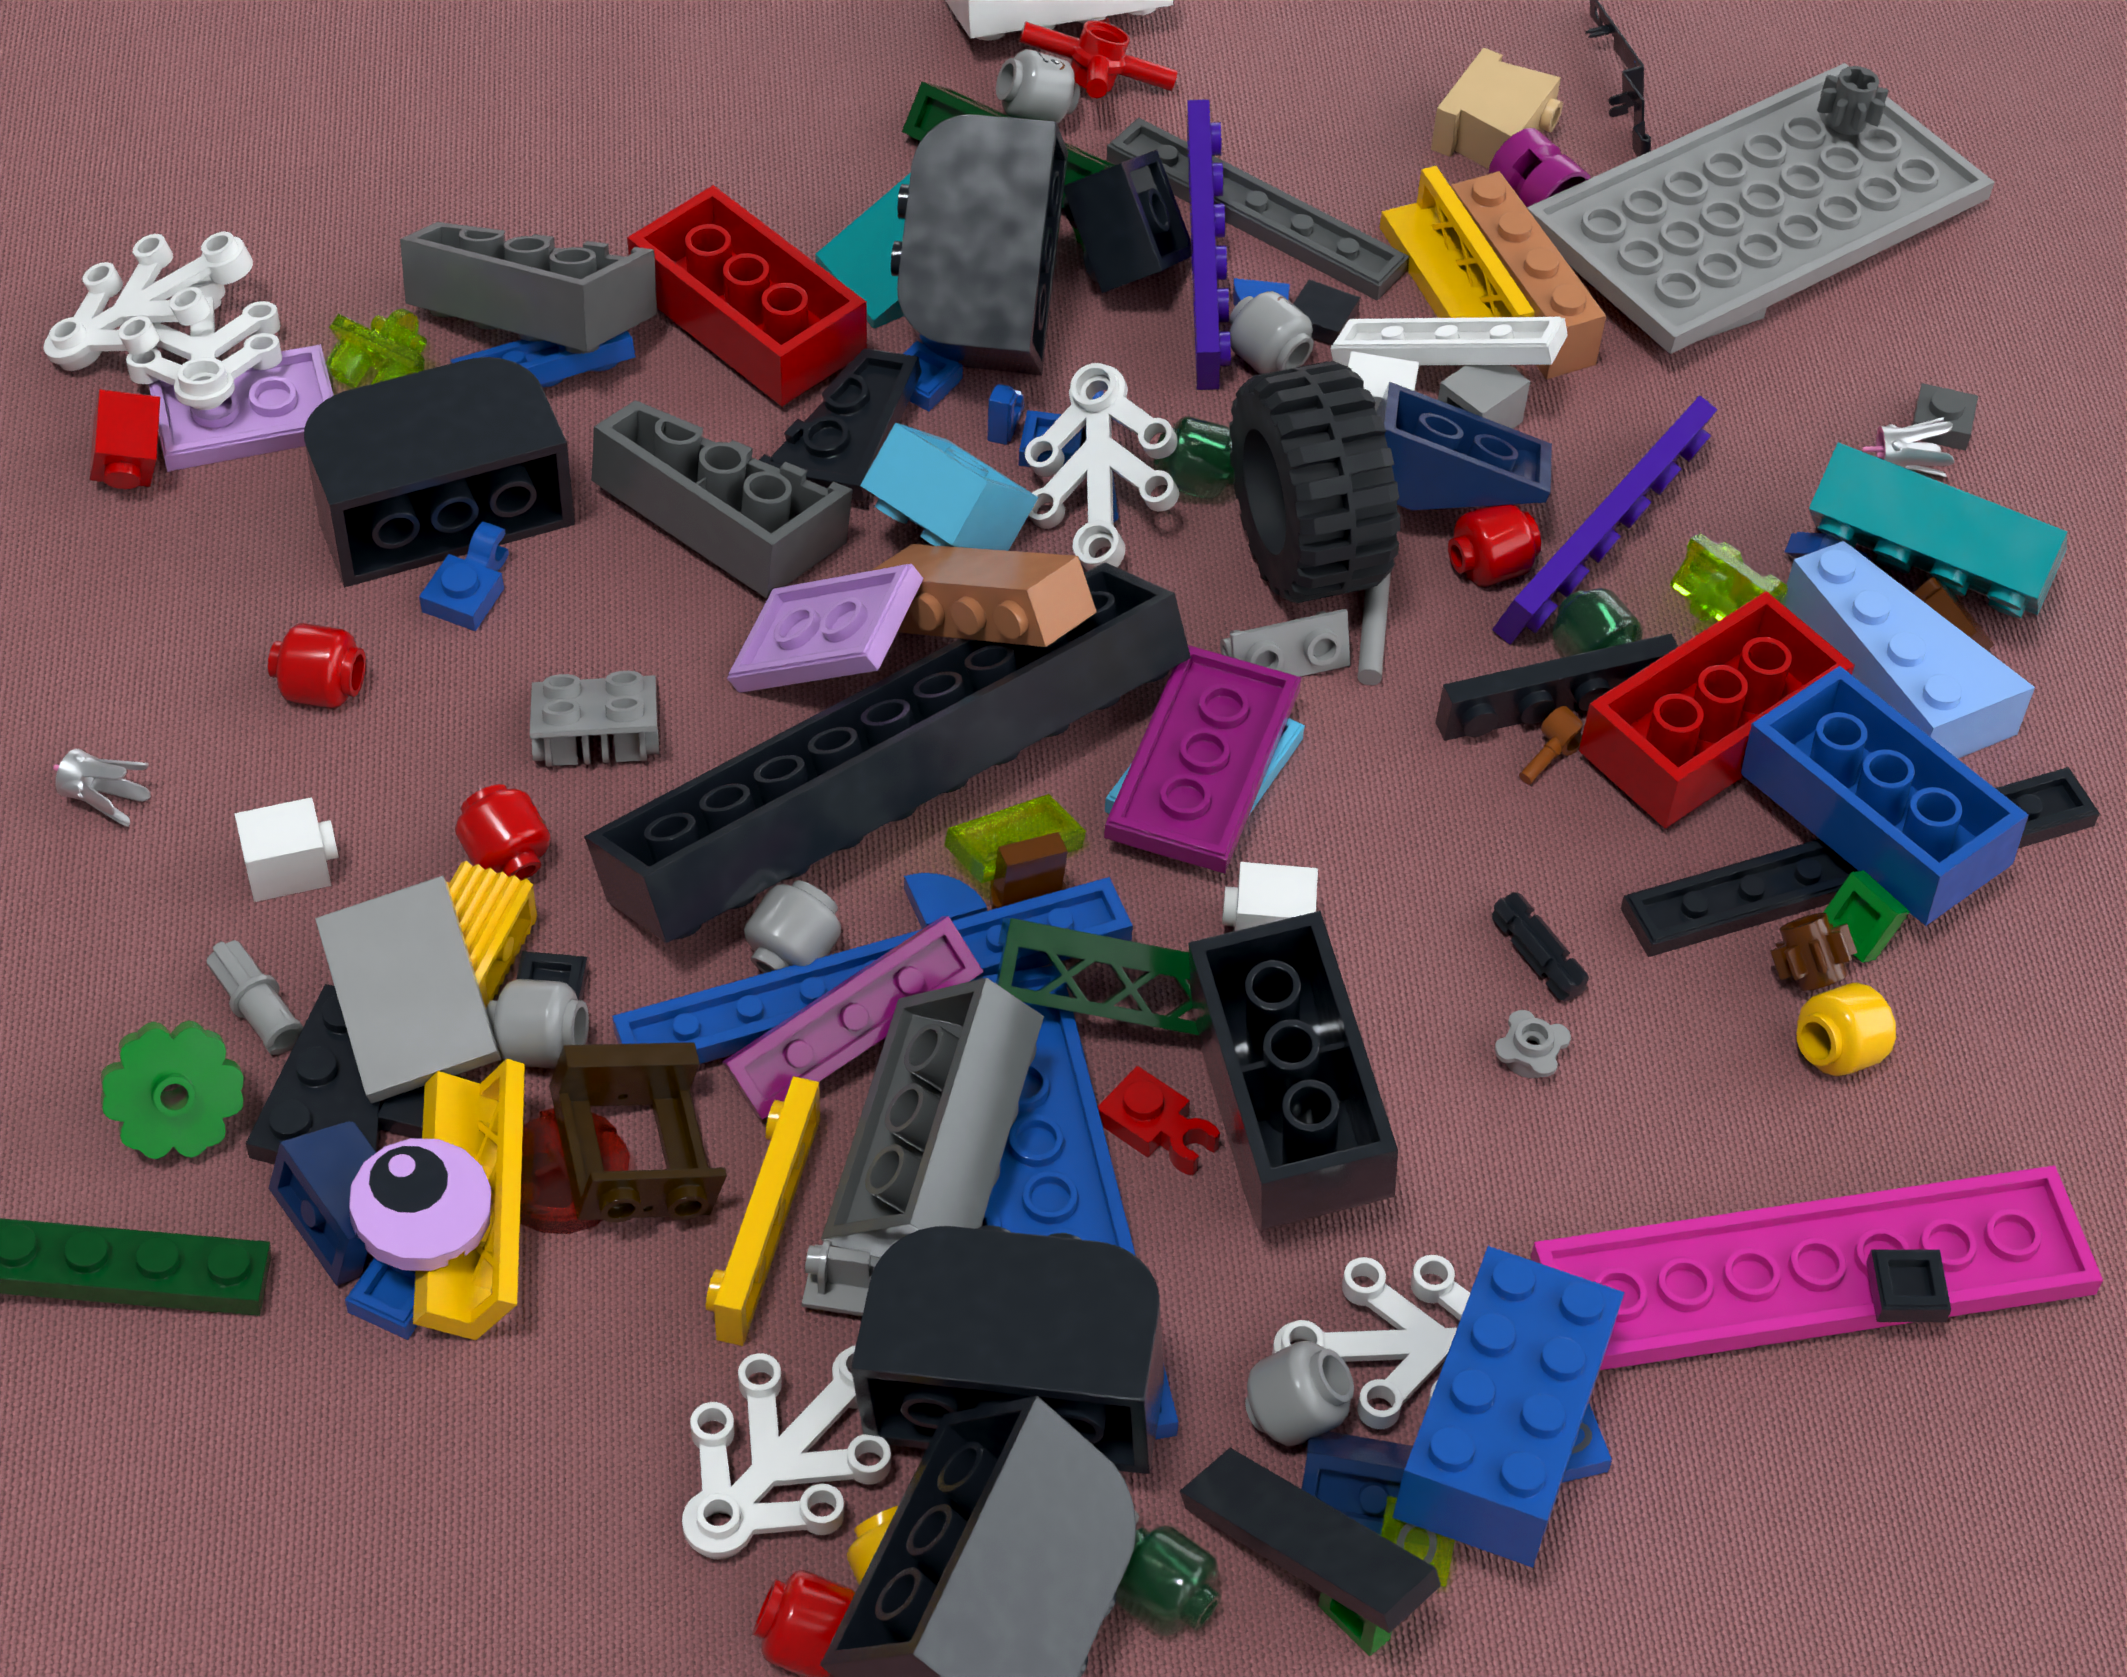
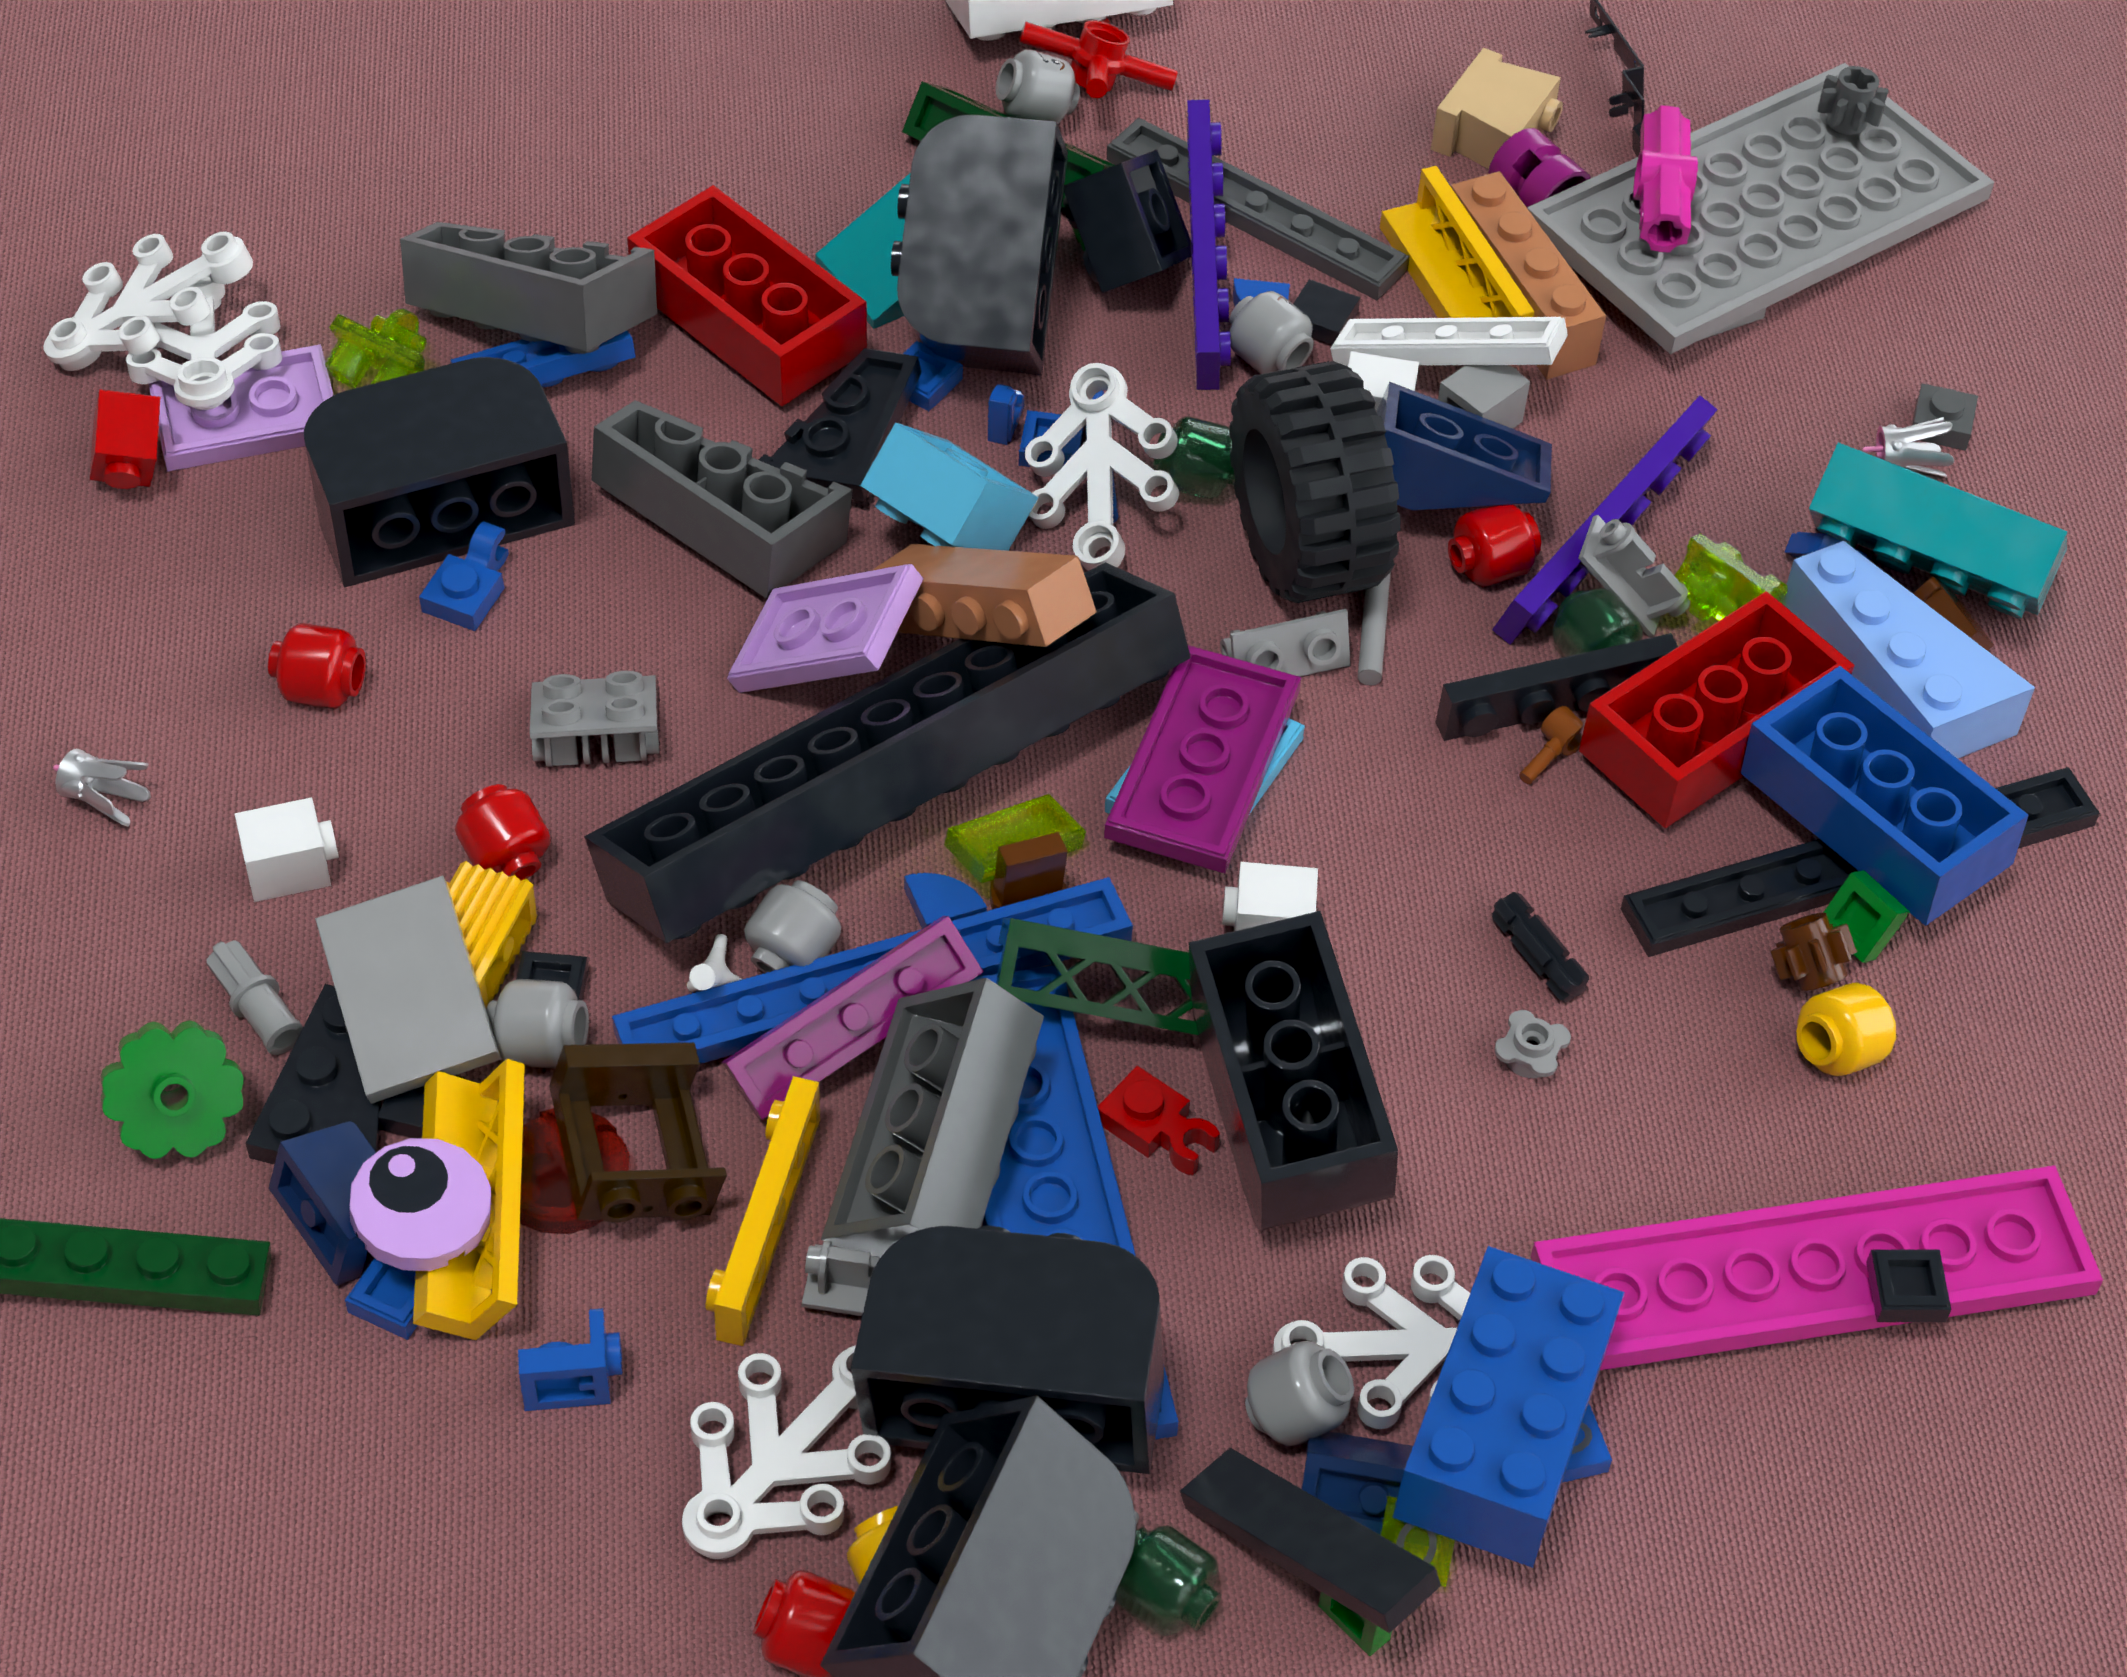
none -> blue bracket [518,1308,623,1411]
none -> white bar [687,934,742,992]
none -> light grey hinge [1578,515,1690,637]
none -> dark pink piece [1633,105,1698,253]

